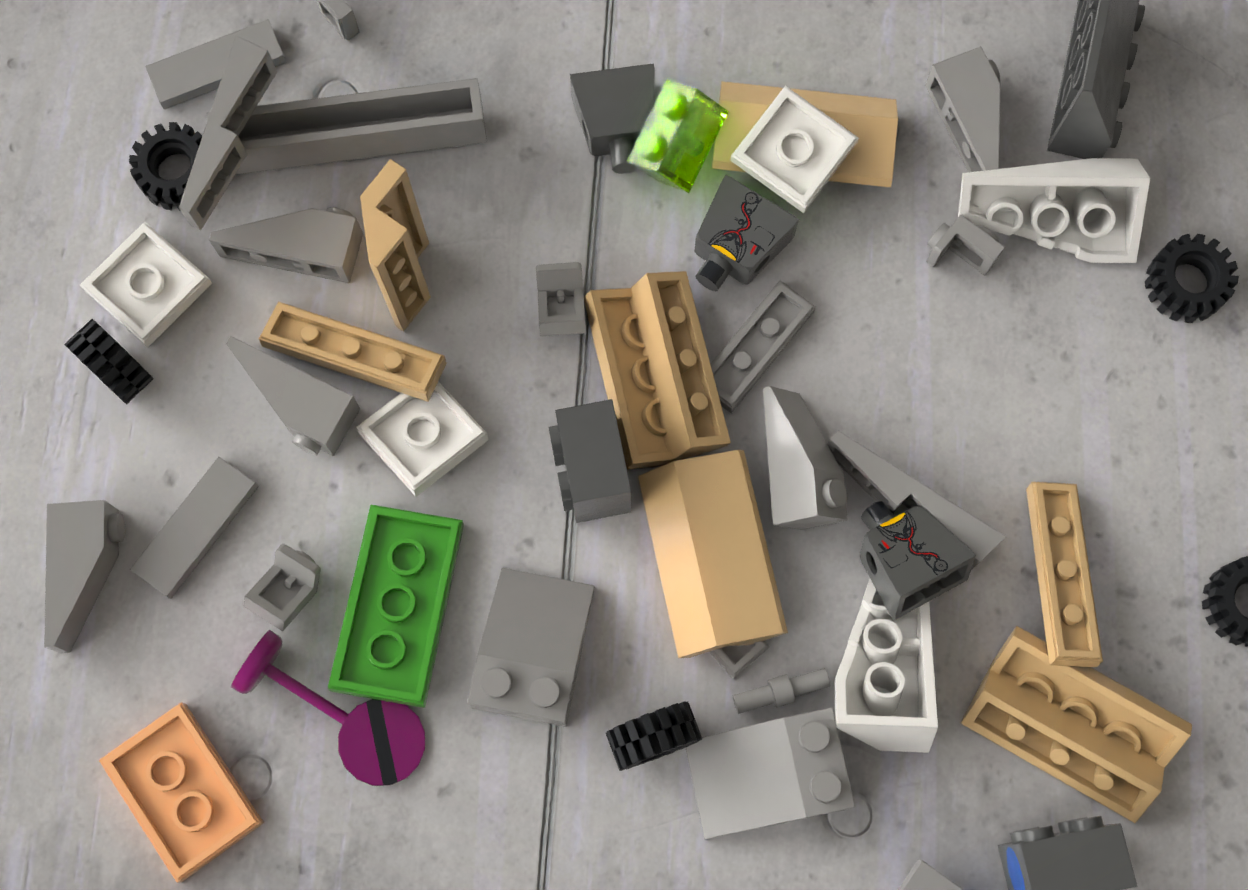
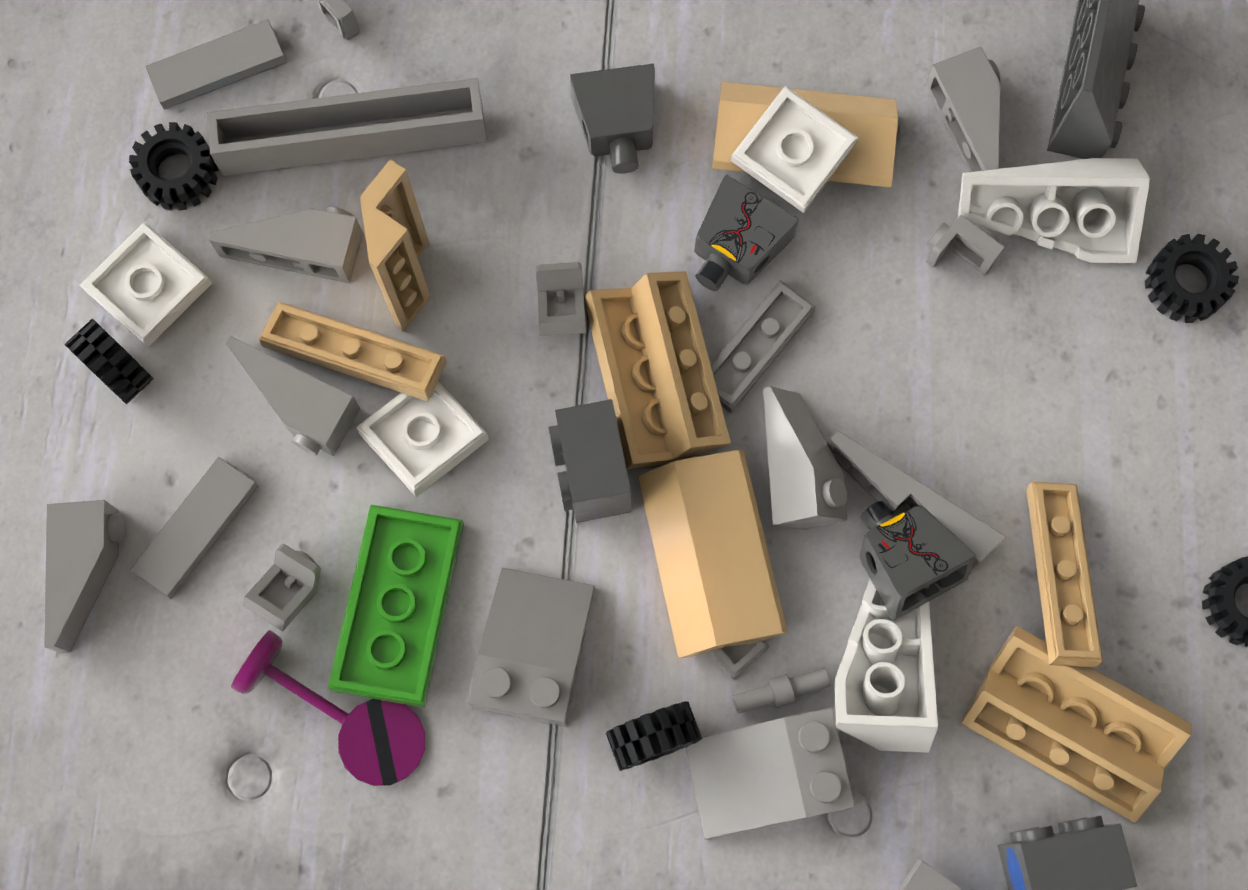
light nougat tile [99,702,264,883] -> none
light grey slope [179,36,277,230] -> none
clear neon green brick [627,79,729,193] -> none

